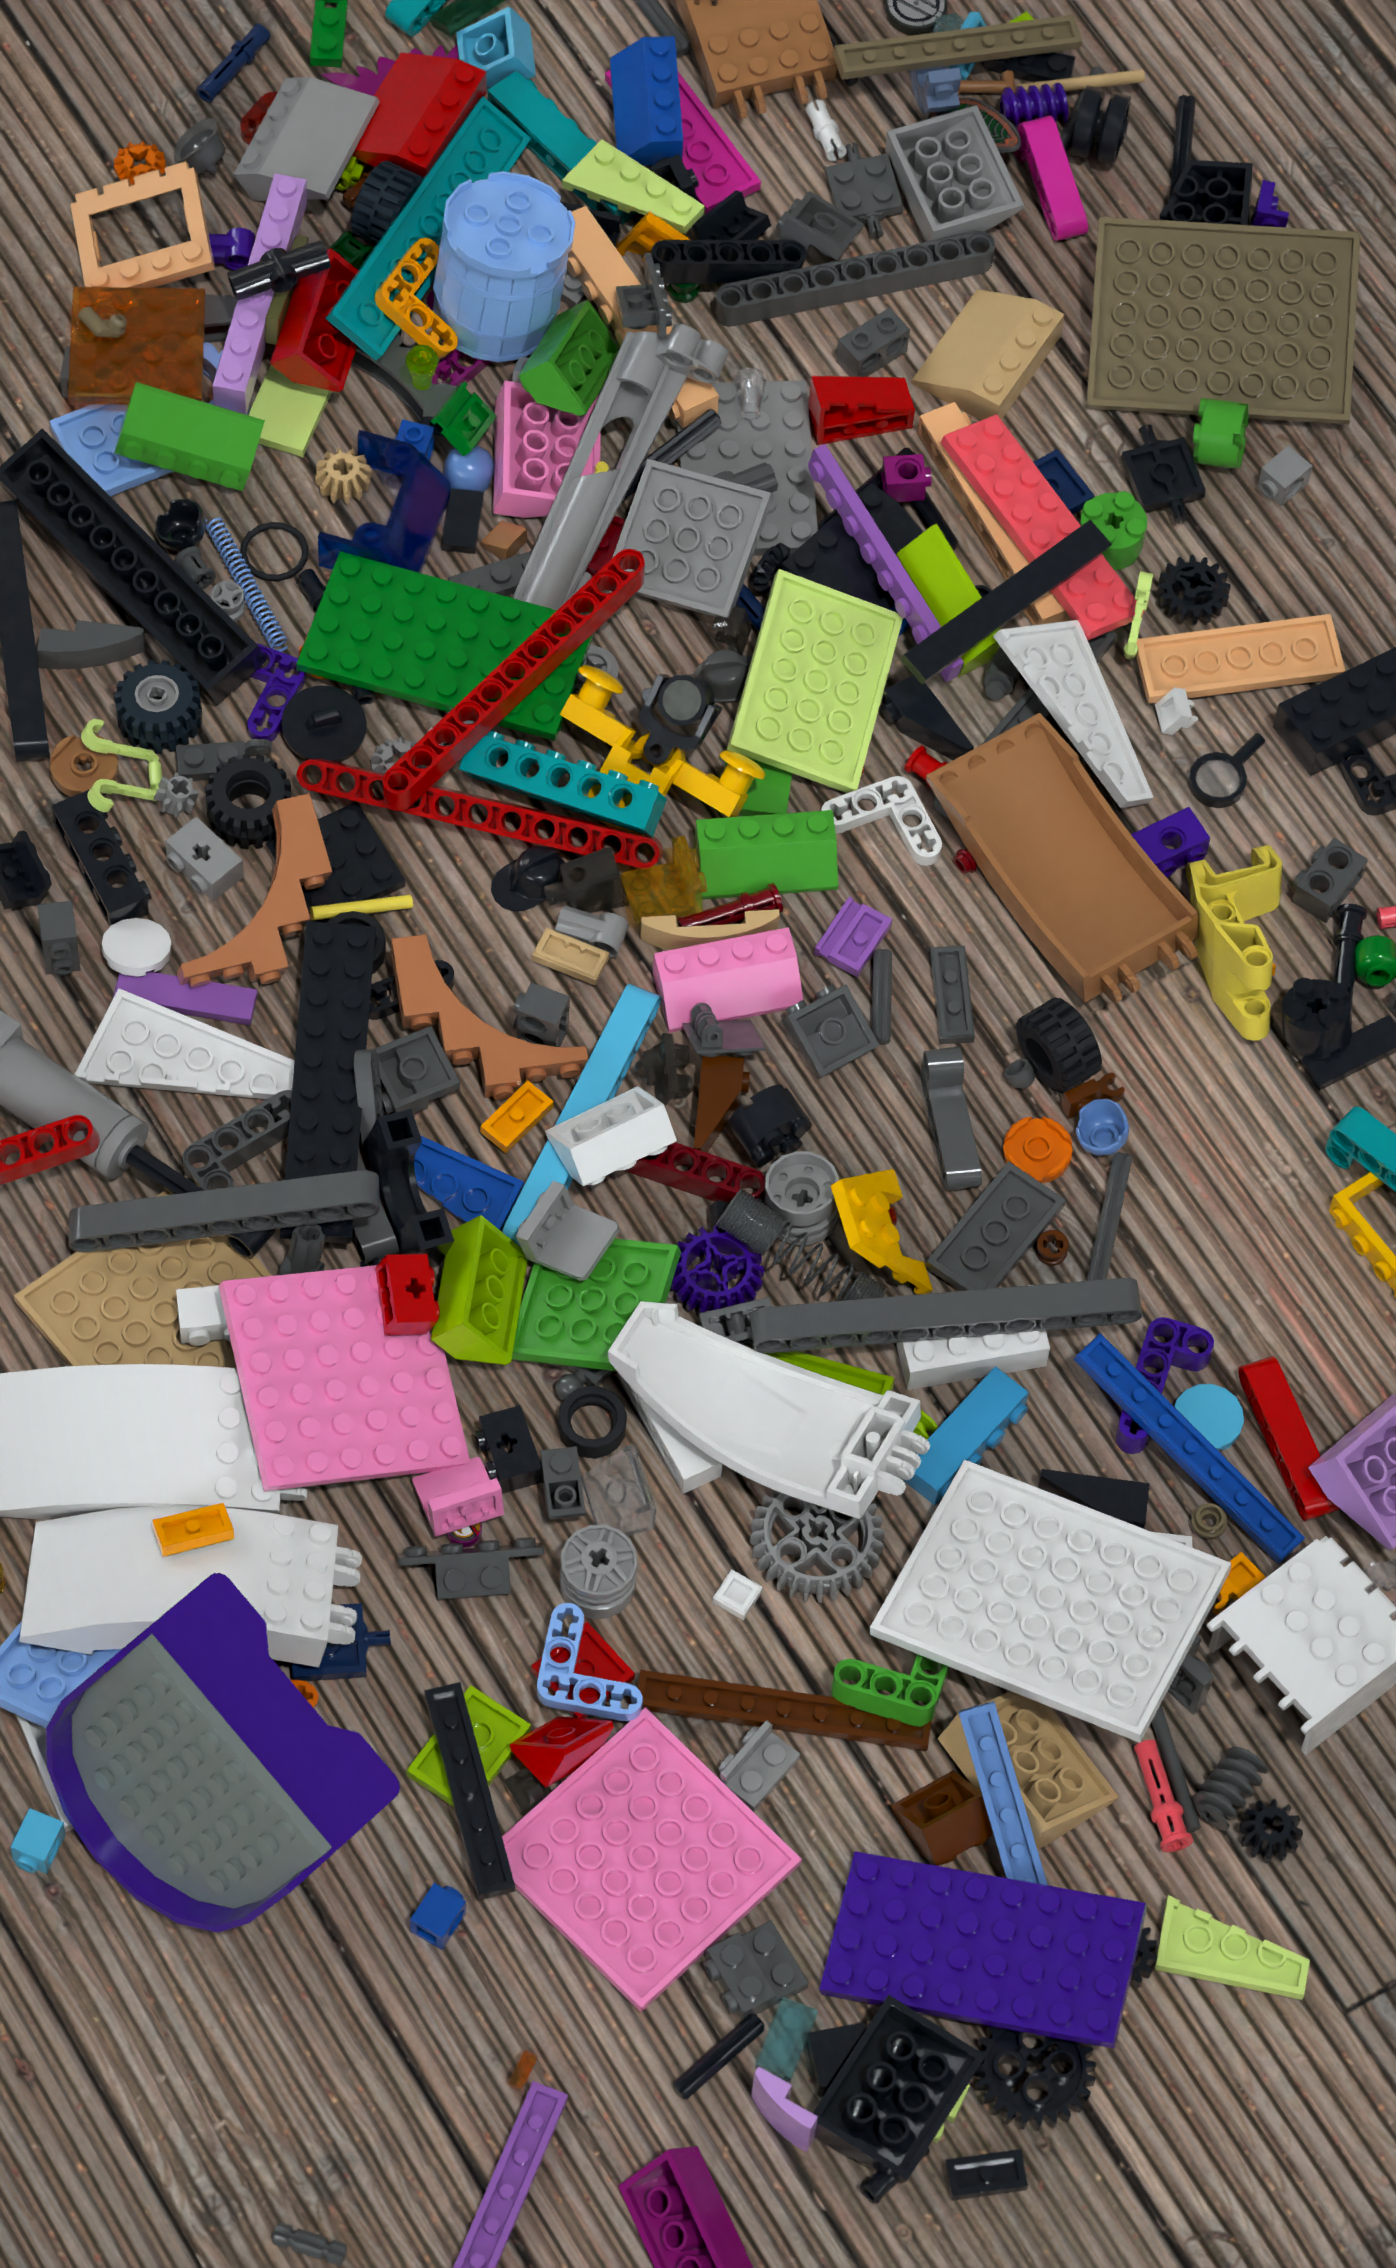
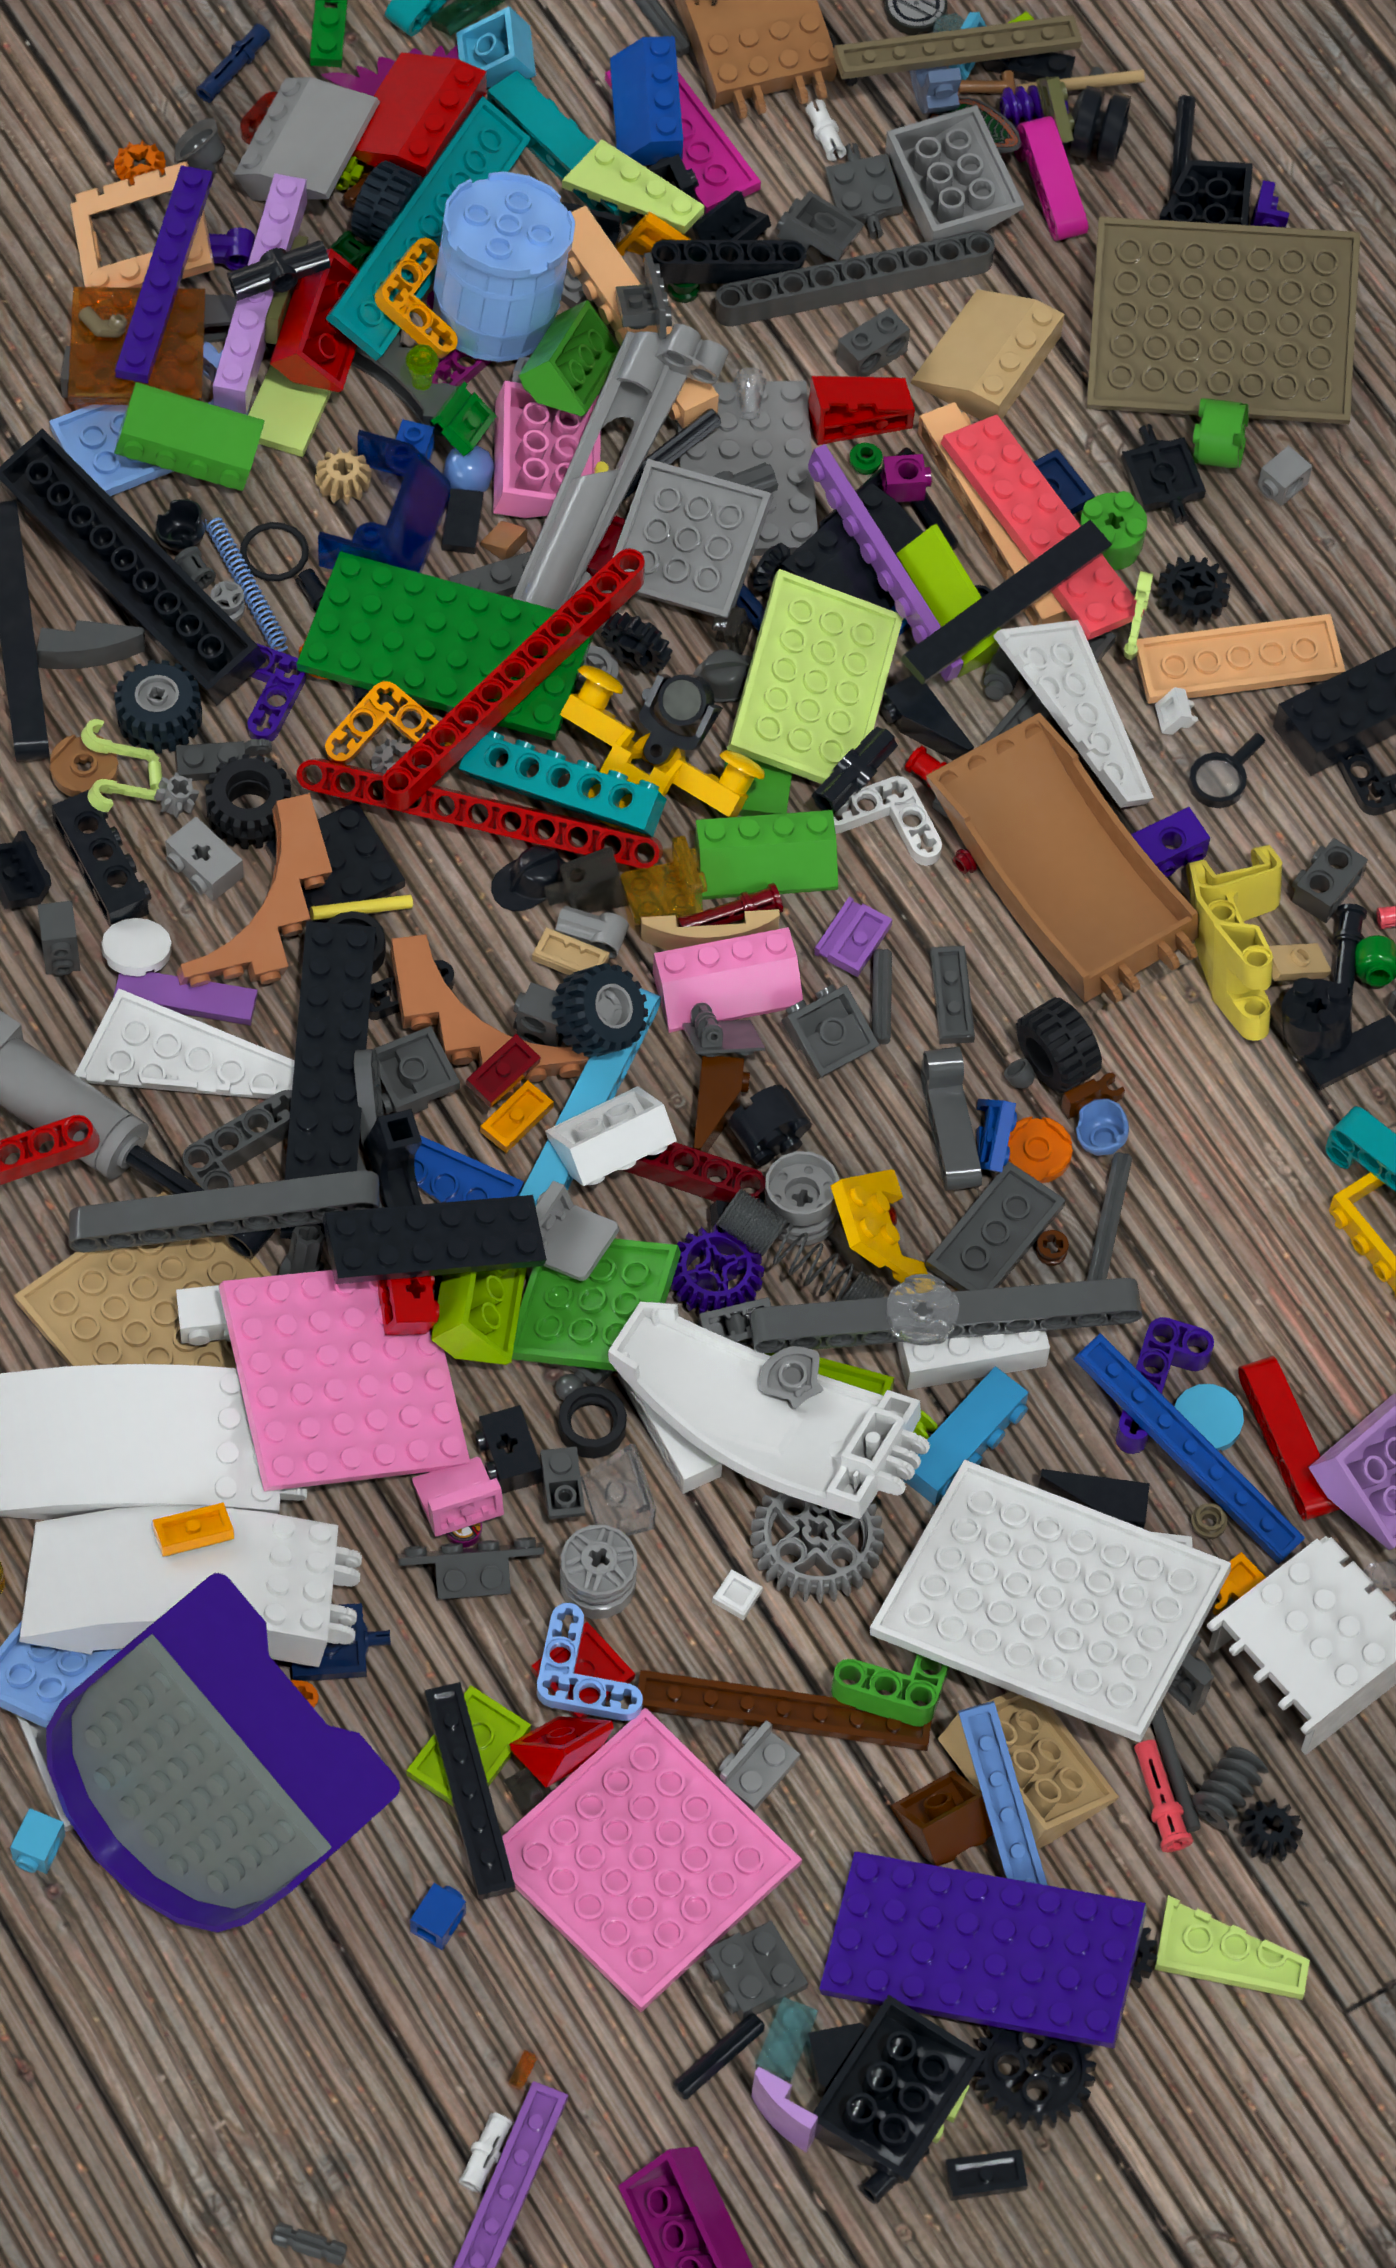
black shield [281,685,367,762] -> none
clear smoke hips [634,1033,693,1106] -> none
none -> dark purple plate [115,165,213,384]
none -> black plate [322,1195,547,1284]
none -> light orange beam [325,681,451,764]
none -> white pin [459,2113,513,2192]
none -> dark red plate [466,1034,541,1108]
none -> black wheel [552,963,648,1057]
none -> black gear [601,612,672,674]
none -> light grey animal [759,1346,823,1409]
none -> black piece [811,726,898,815]
none -> green plate [849,443,883,475]
none -> clear plate [886,1274,959,1346]
none -> blue wing [977,1099,1017,1172]
none -> olive plate [1036,77,1075,143]
none -> tan plate [1269,943,1332,981]

